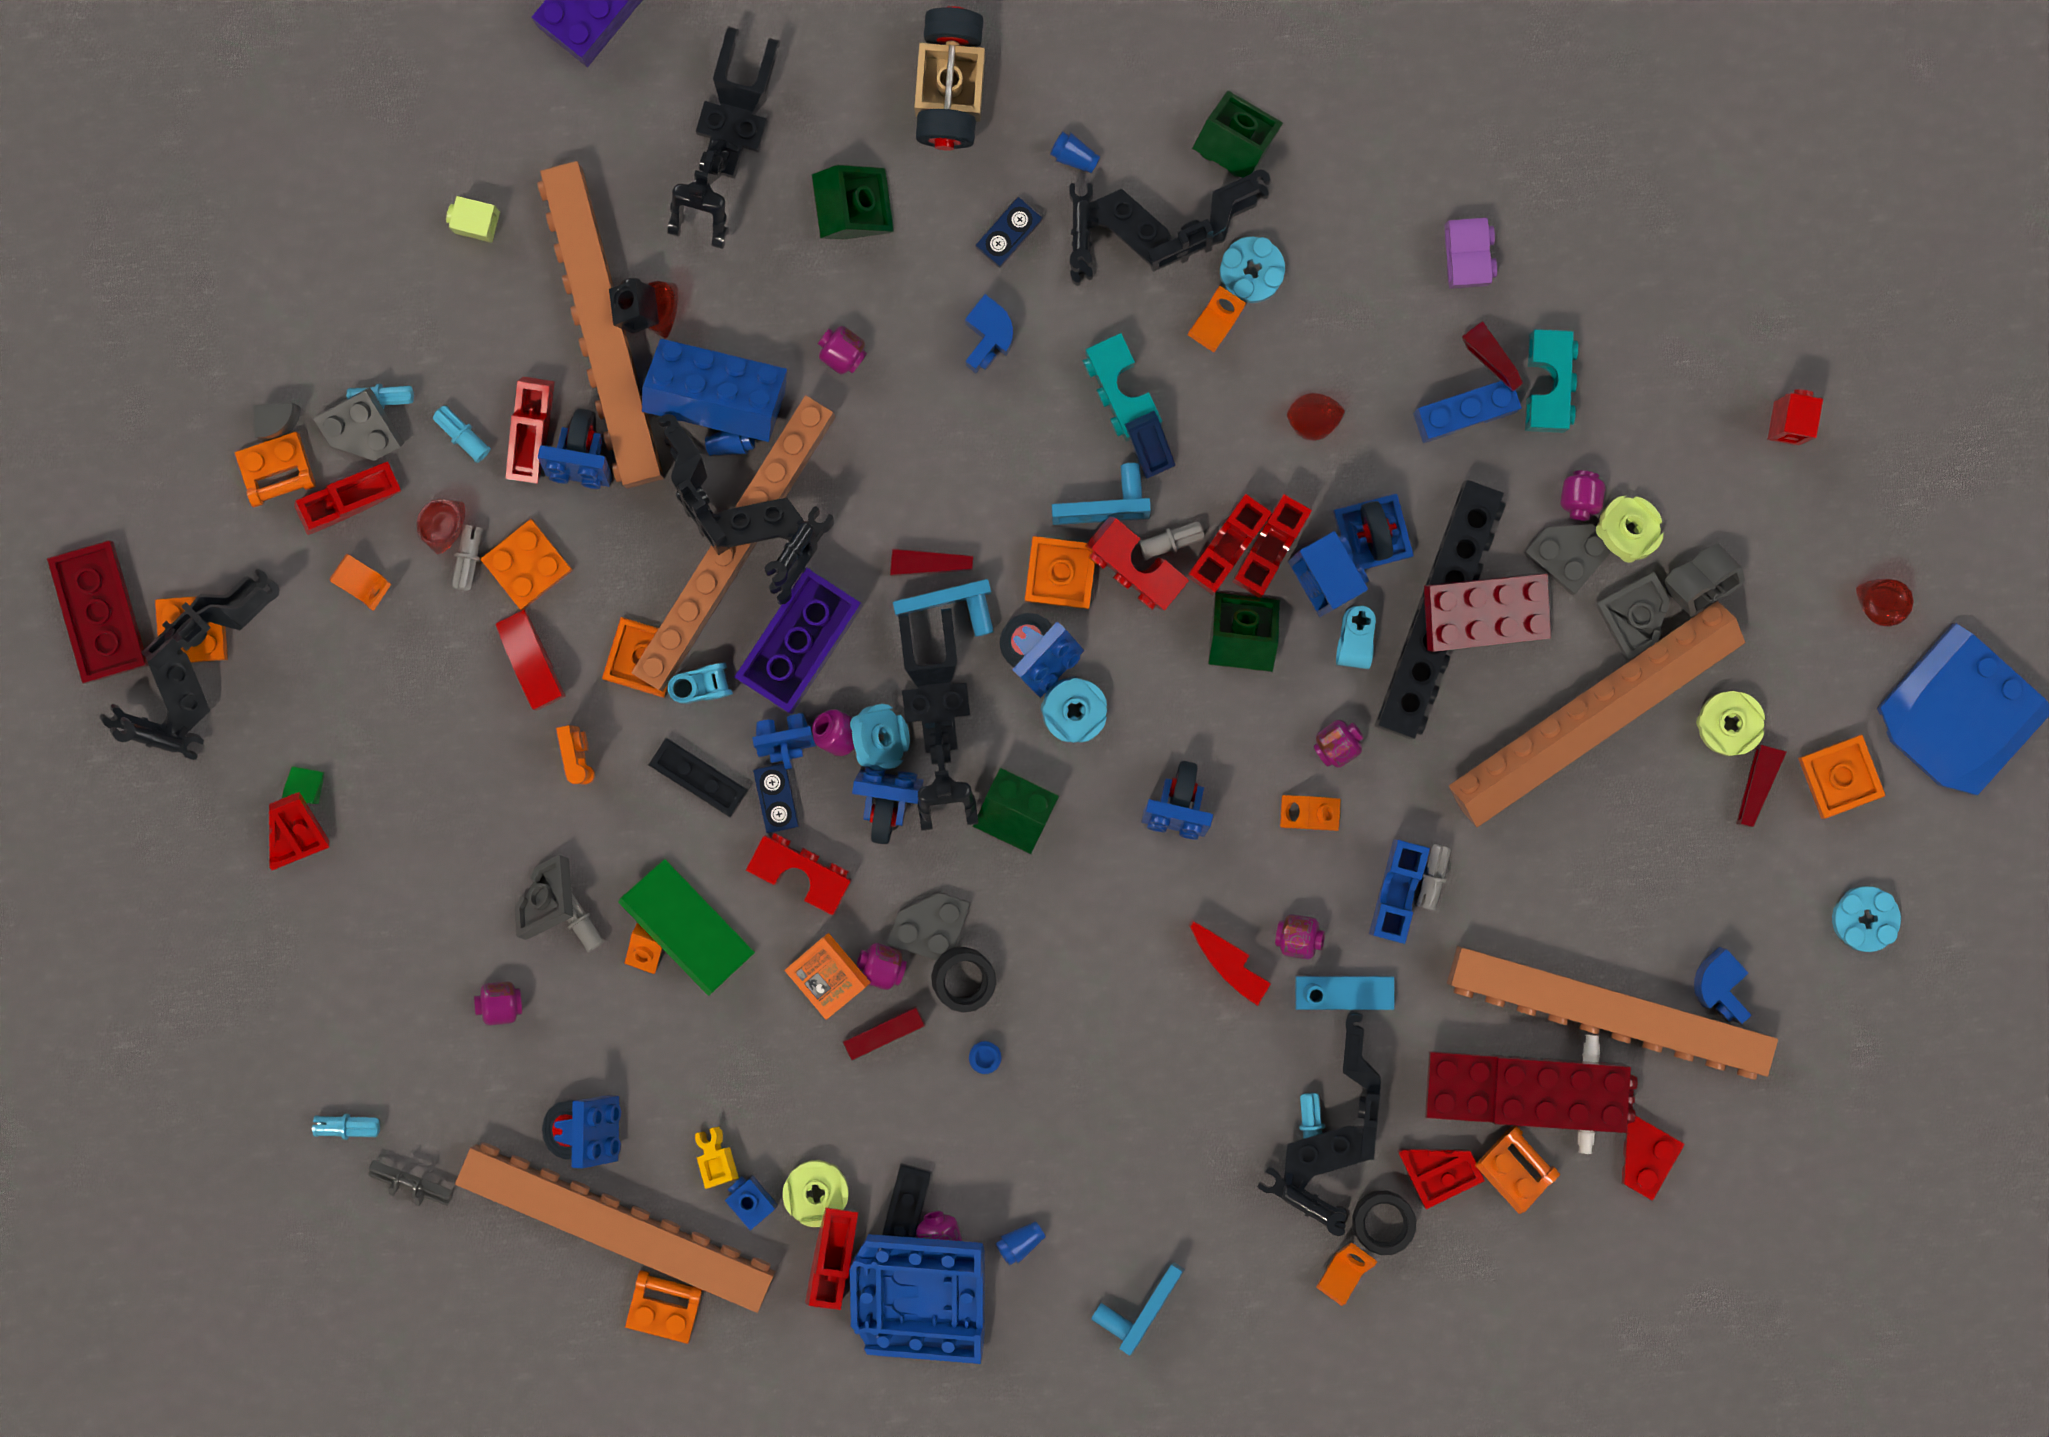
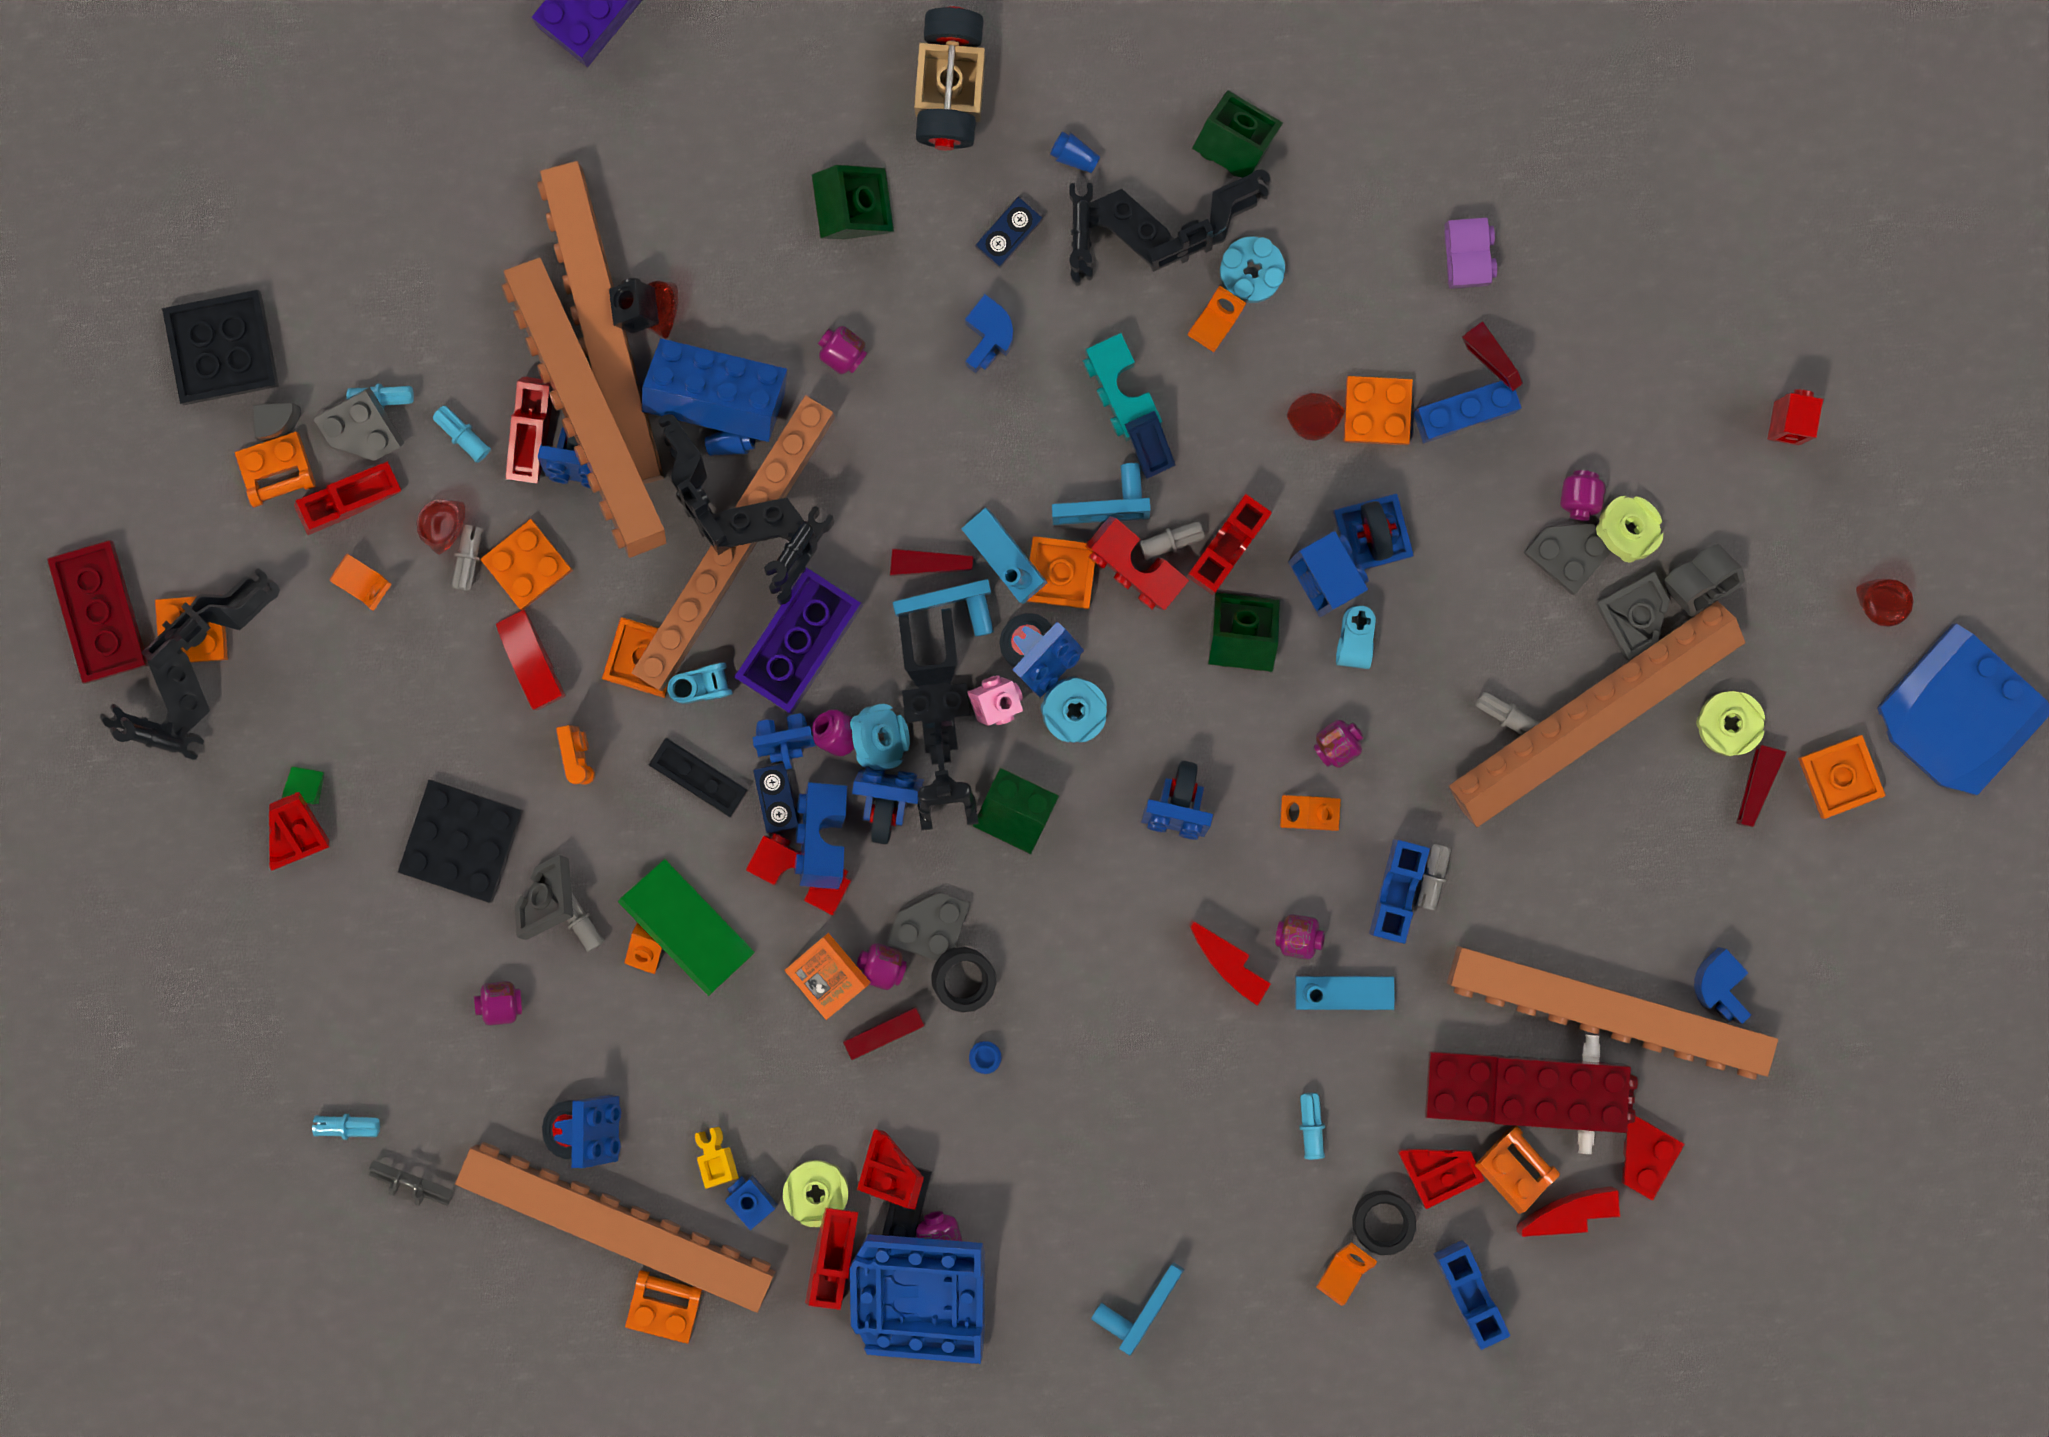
yellowish green brick [446,196,500,243] -> none
black piece [667,26,780,249] -> none
blue cone [995,1221,1046,1266] -> none
red arch [1232,494,1312,598] -> none
black piece [1257,1012,1381,1236] -> none
black brick [1375,480,1506,739] -> none
plate [1424,573,1551,652] -> none
teal arch [1525,329,1578,433] -> none
medium azure plate [1832,886,1901,952] -> none
none -> black plate [162,290,279,405]
none -> black plate [398,780,523,903]
none -> nougat brick [501,257,666,558]
none -> blue arch [794,782,847,889]
none -> red wing [857,1129,924,1209]
none -> dark azure piece [961,508,1048,604]
none -> bright pink brick [967,675,1023,726]
none -> orange plate [1343,376,1413,445]
none -> blue arch [1433,1240,1511,1350]
none -> light grey axle [1476,692,1540,735]
none -> red slope [1517,1186,1620,1237]

